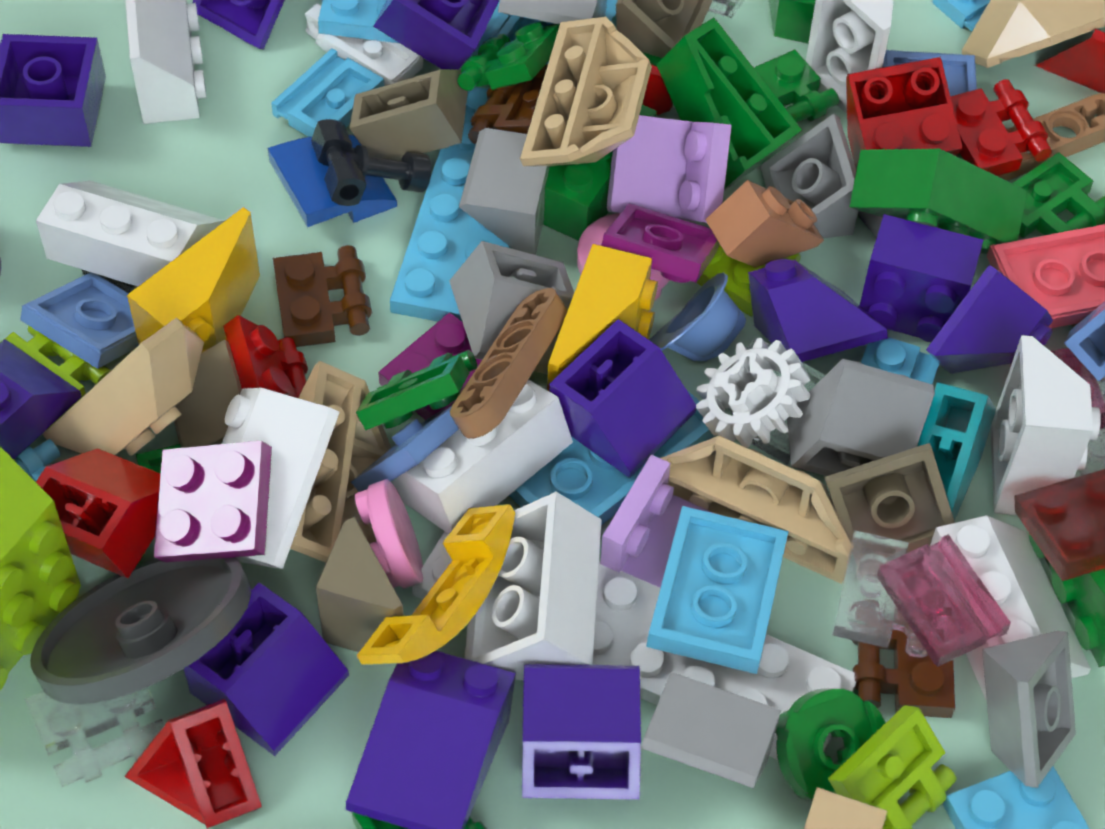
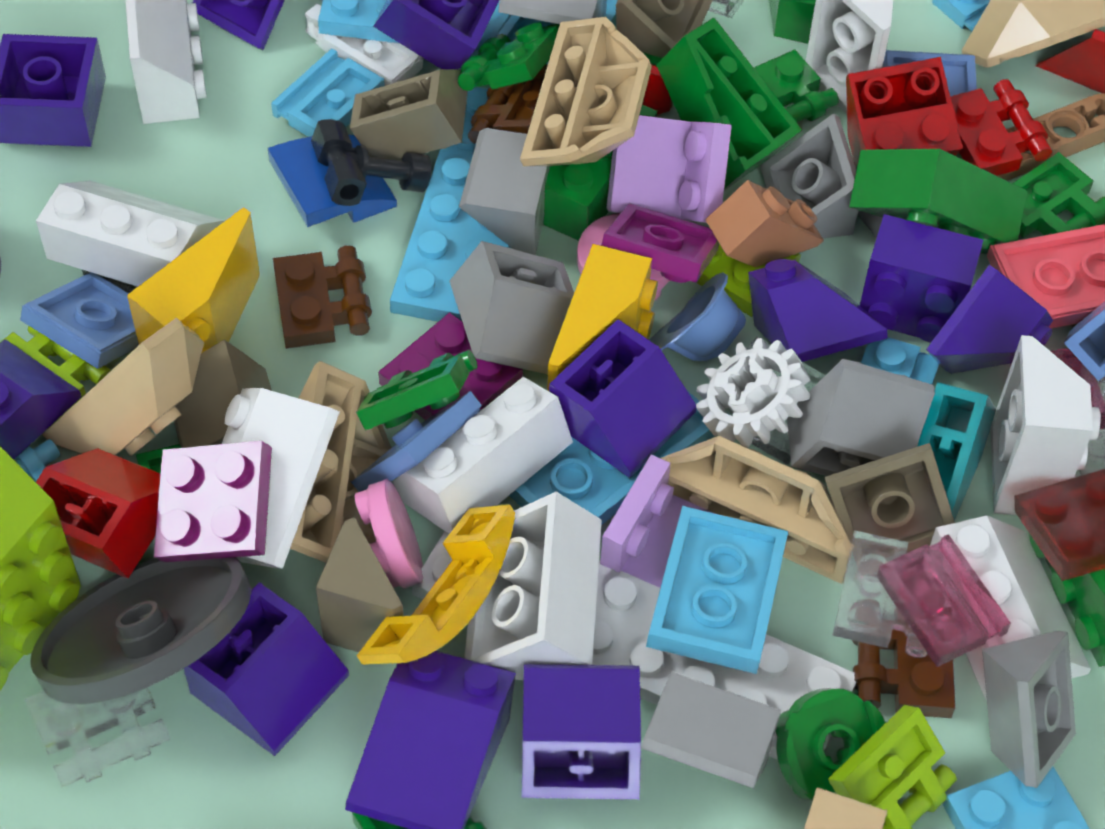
red slope [124,699,262,828] -> none
red plate [223,315,308,398] -> none
medium nougat beam [450,288,568,439] -> none

